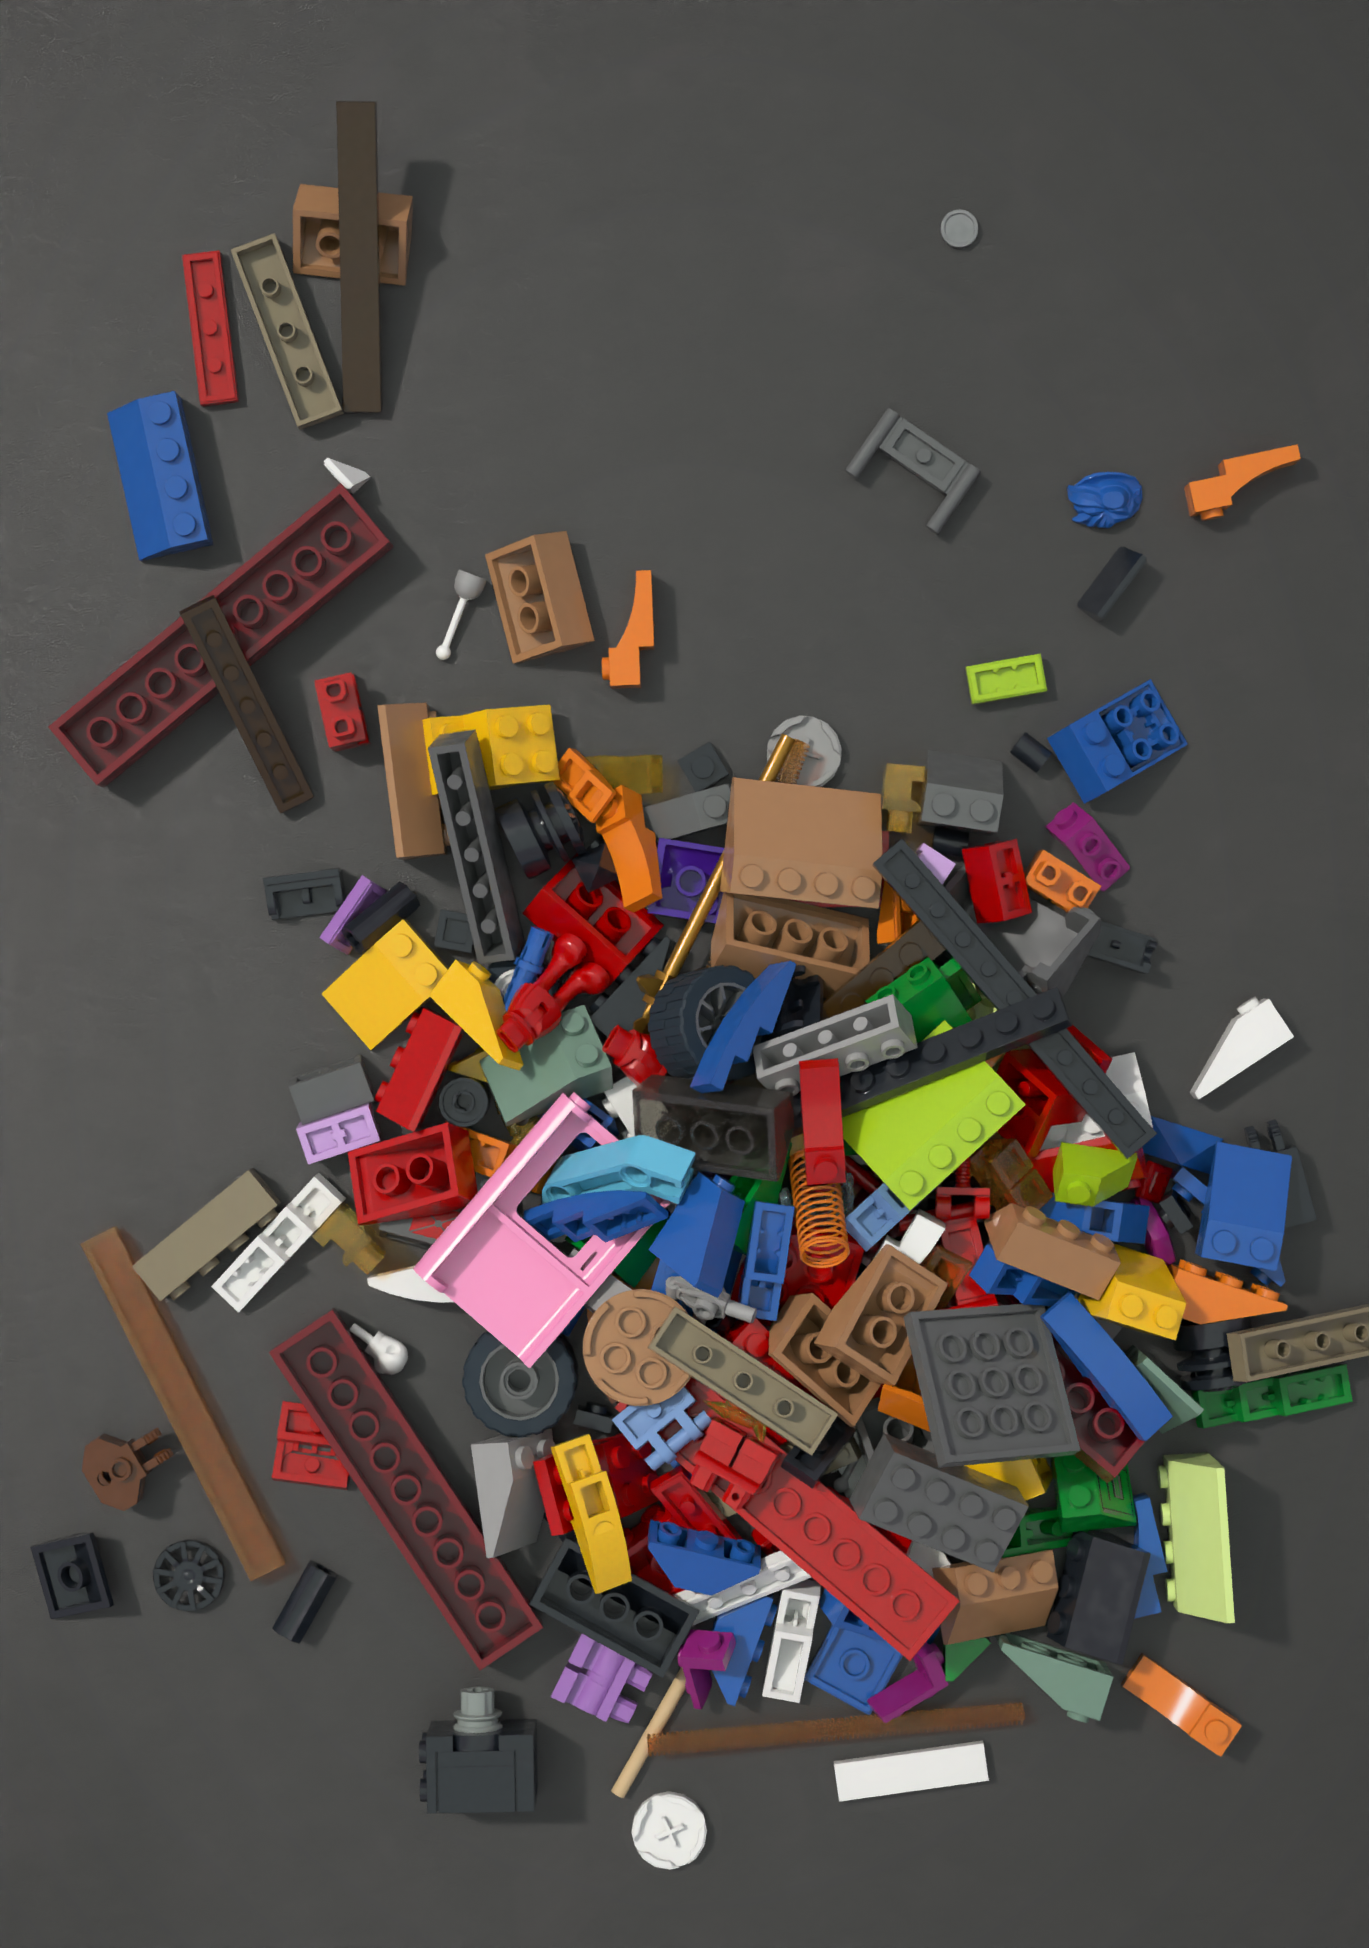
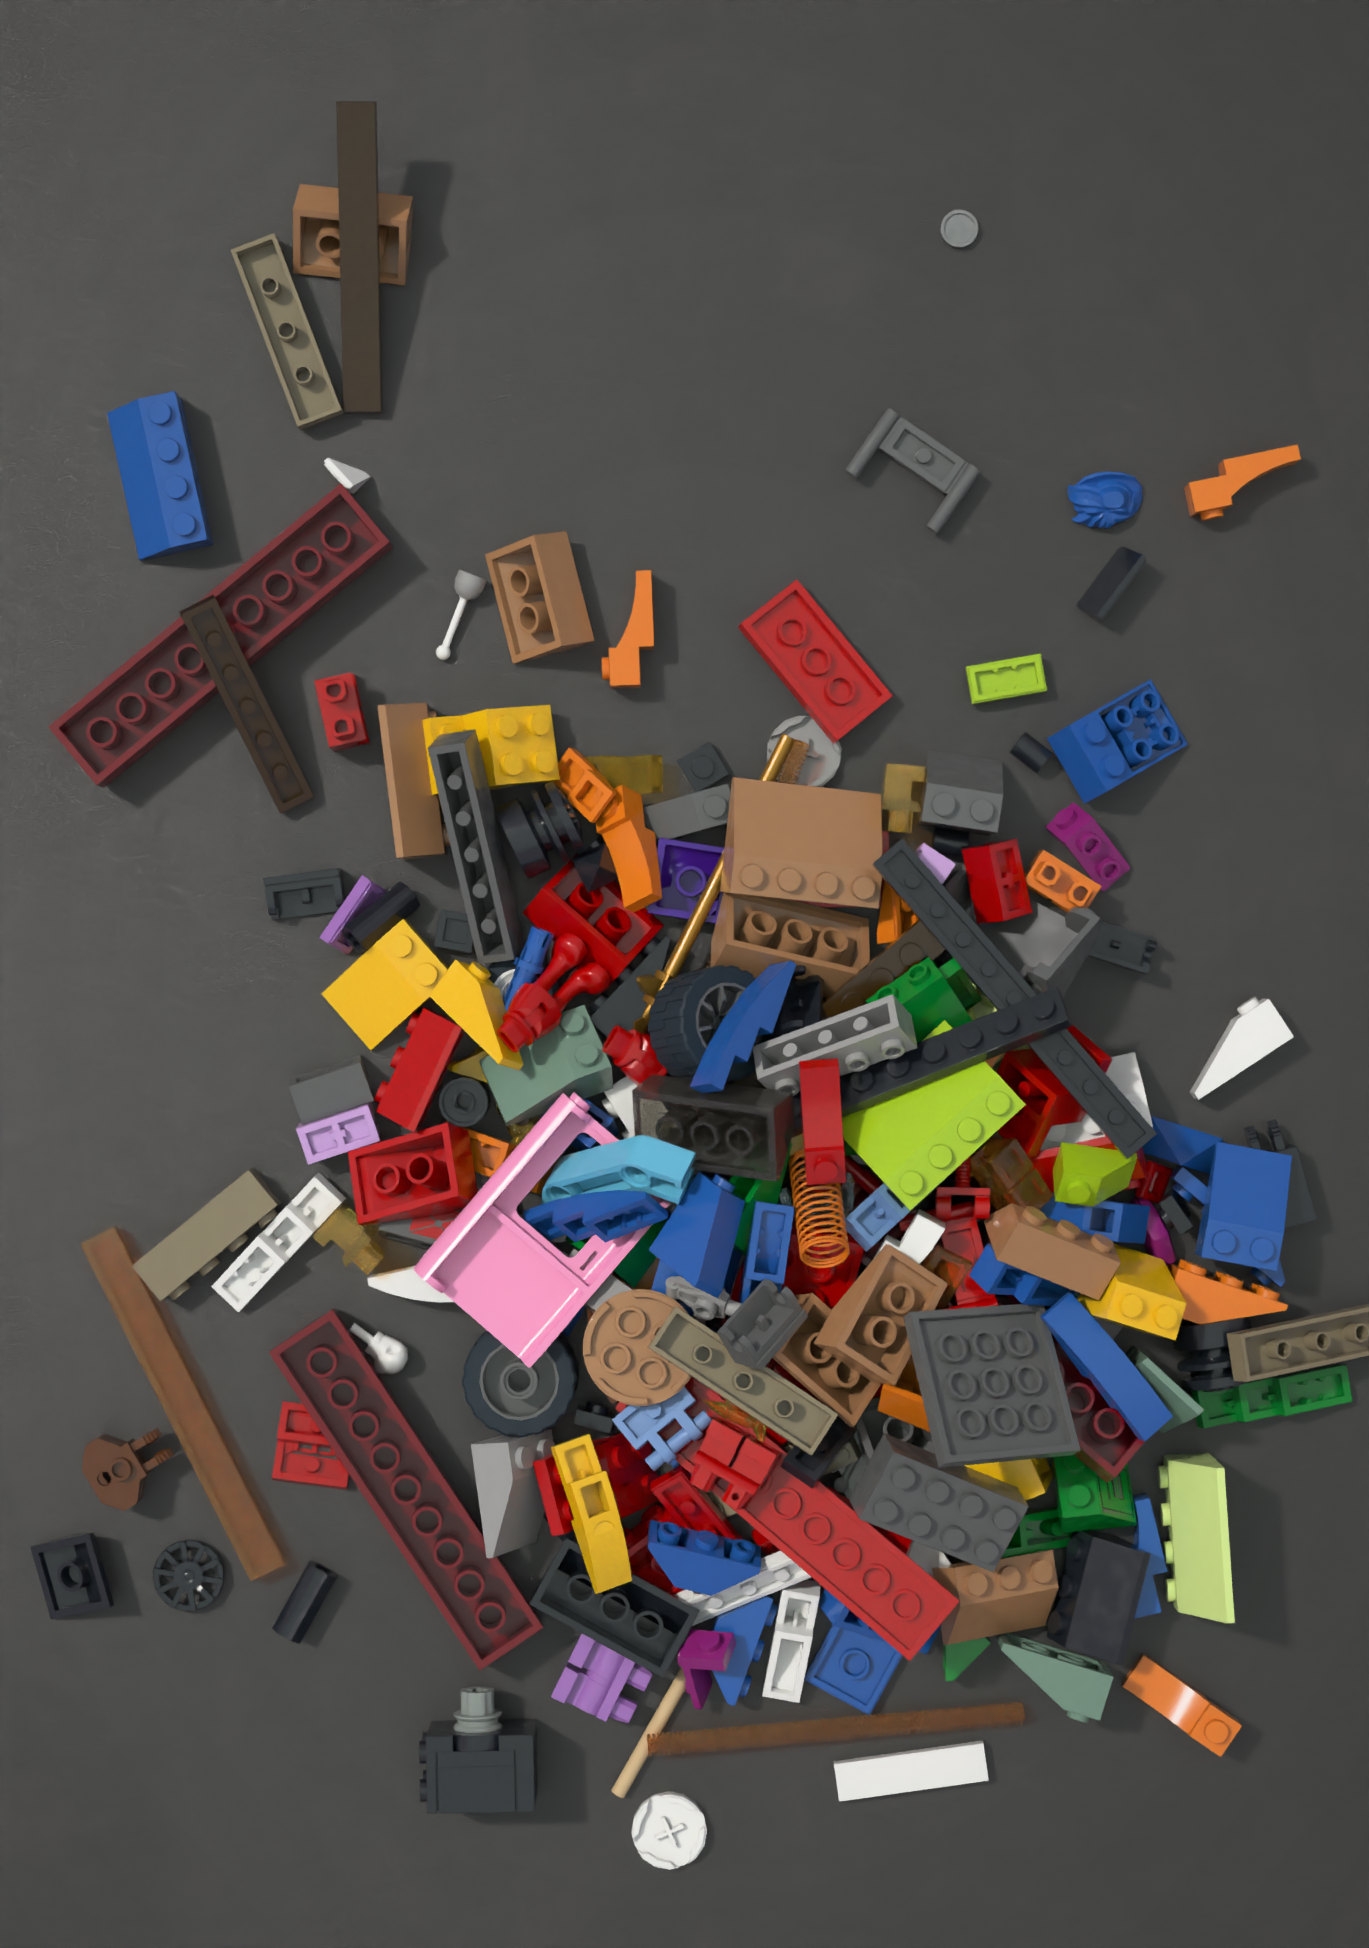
red tile [182,250,239,407] -> none
magenta bracket [867,1642,949,1723] -> none
none -> dark grey hinge [717,1279,808,1370]
none -> red plate [738,579,893,744]

